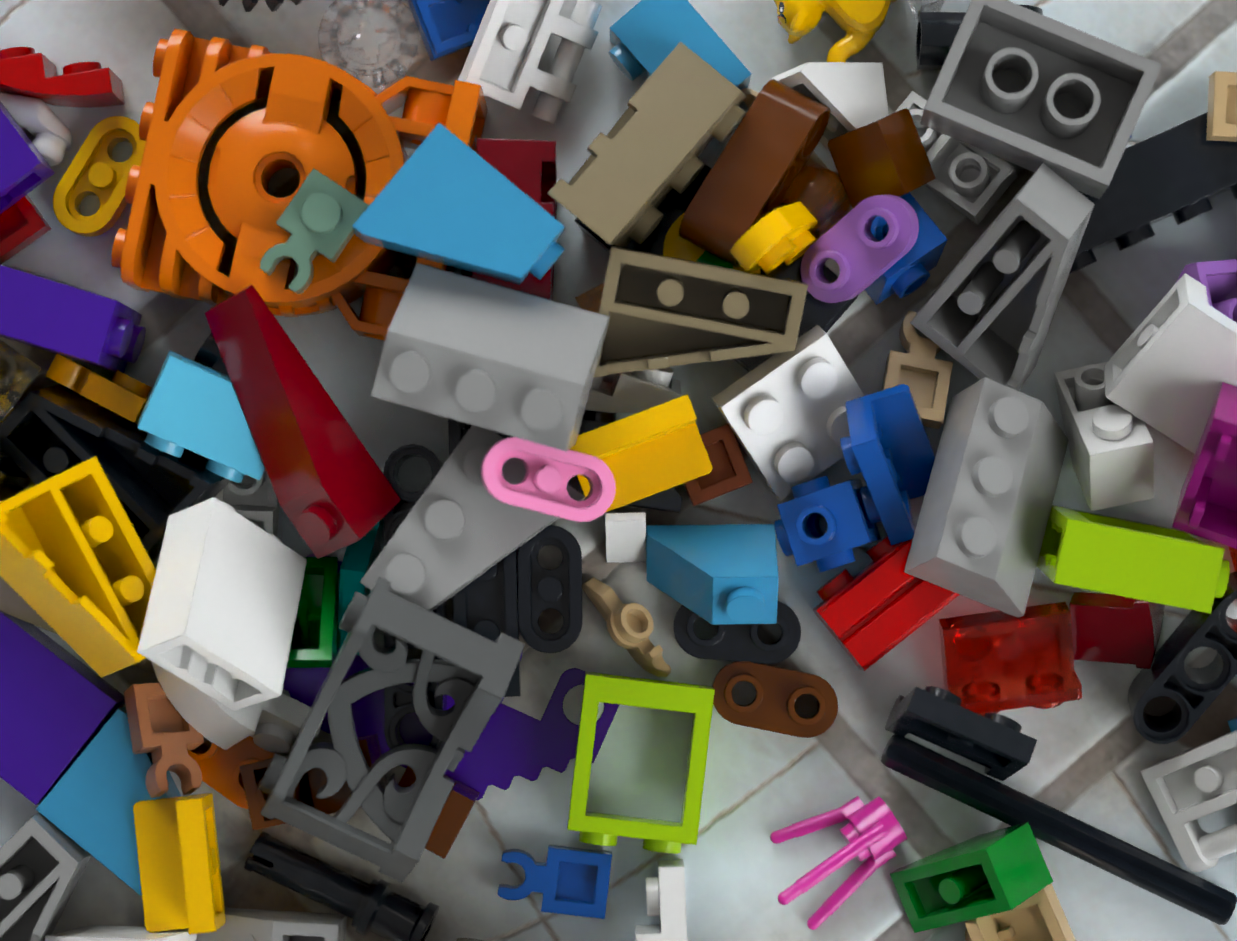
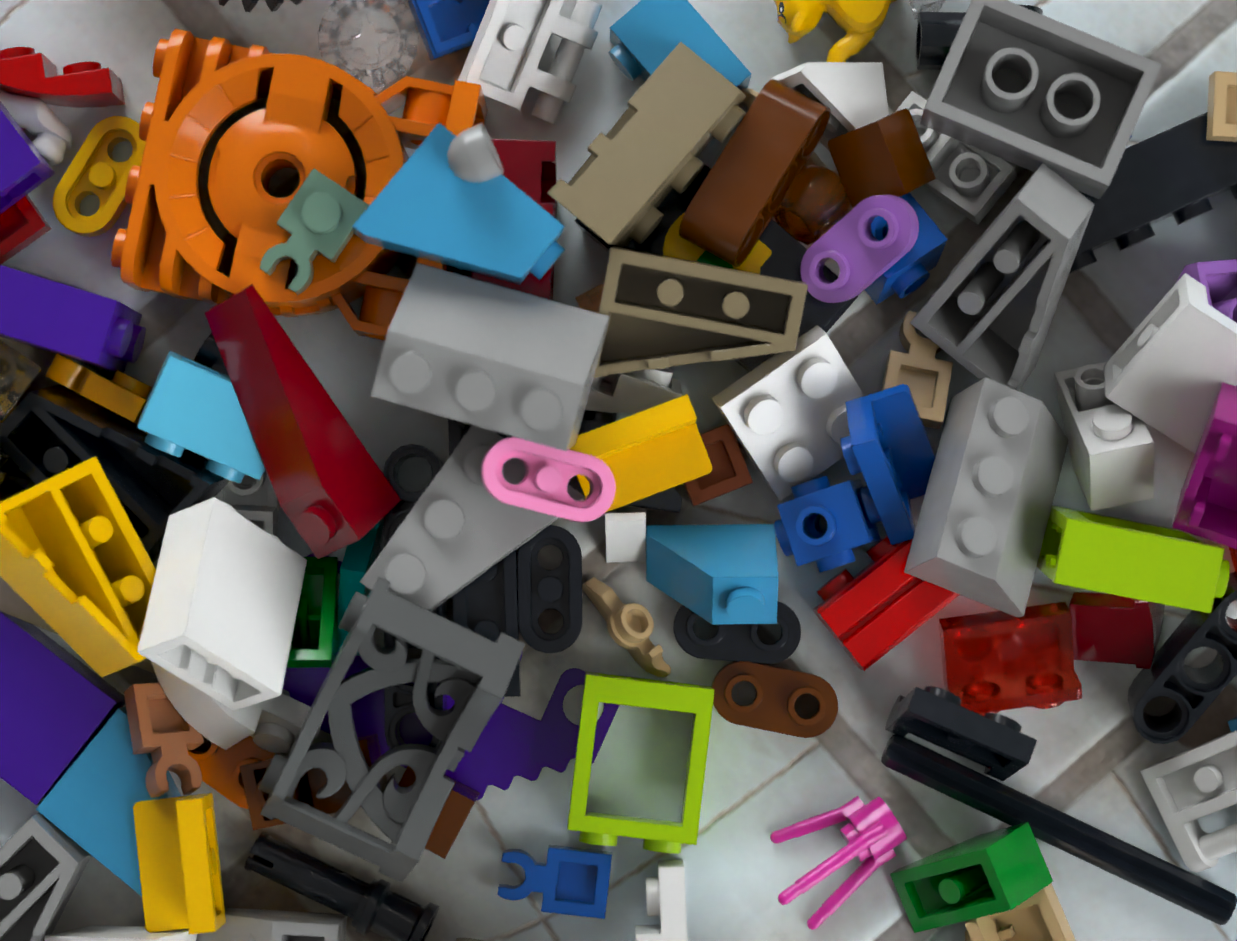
yellow plate [730,201,818,274] -> none
none -> light grey hinge [447,123,504,183]

